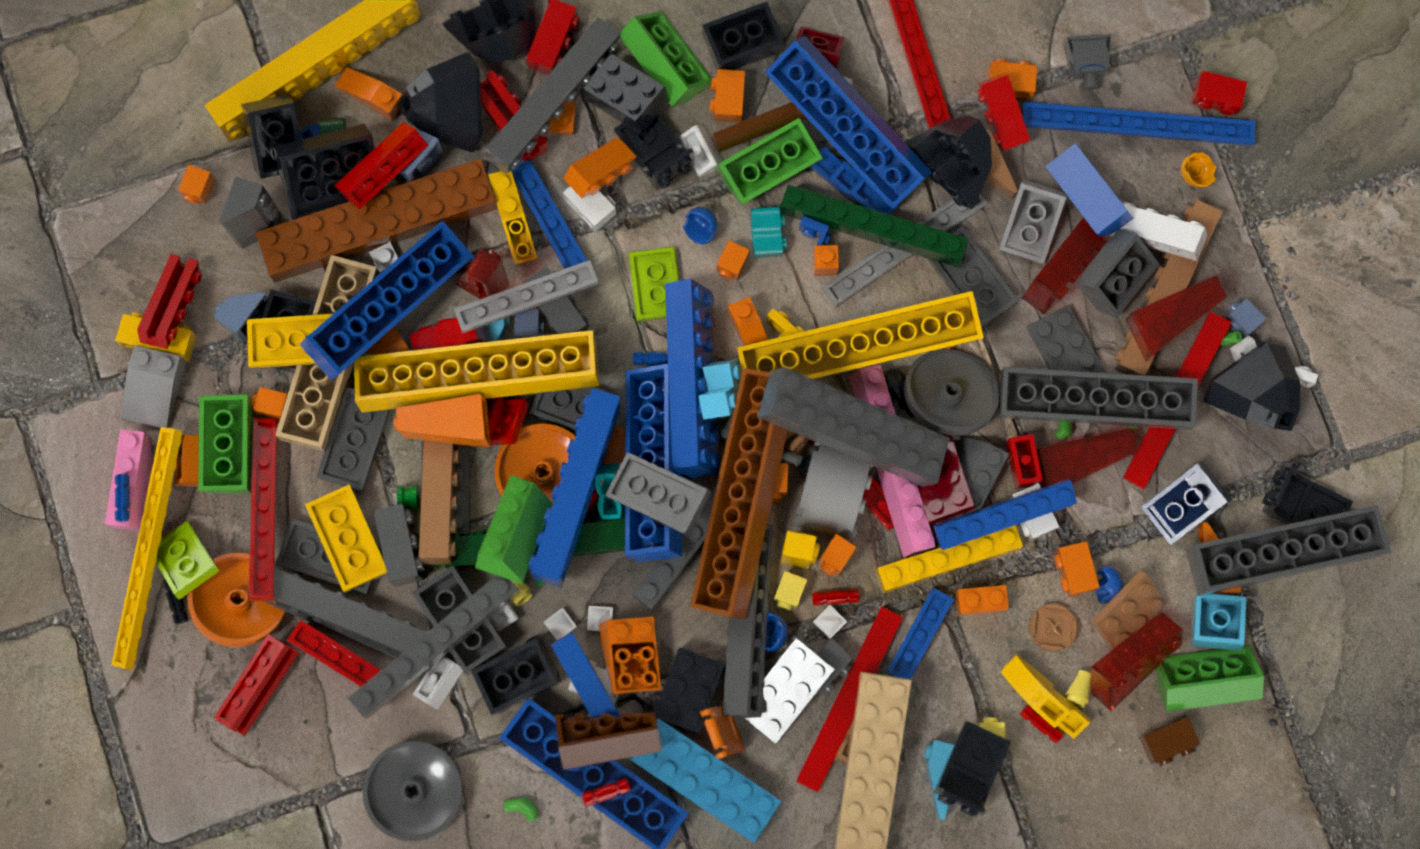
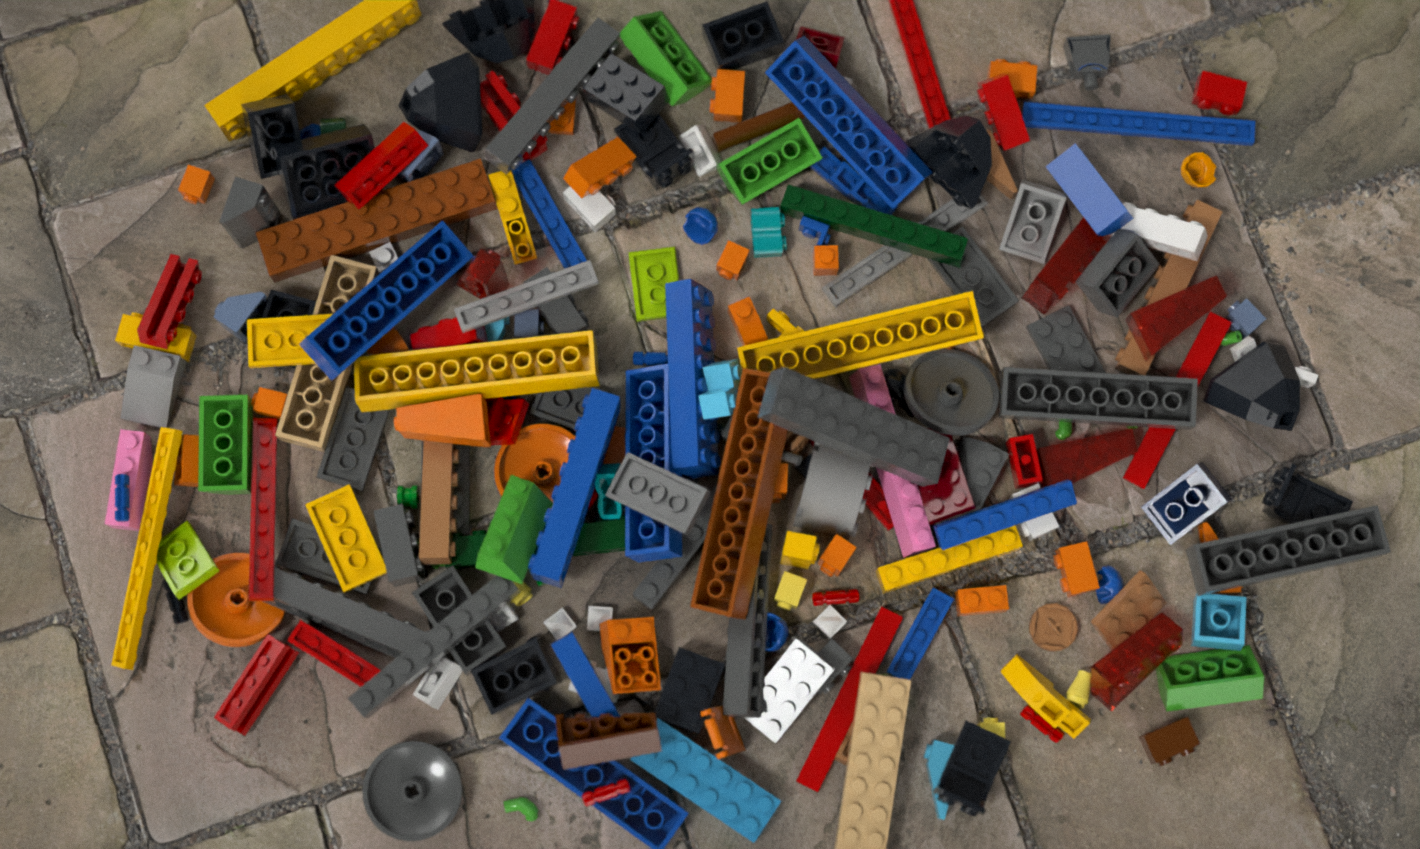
orange slope [334,67,403,122] -> none

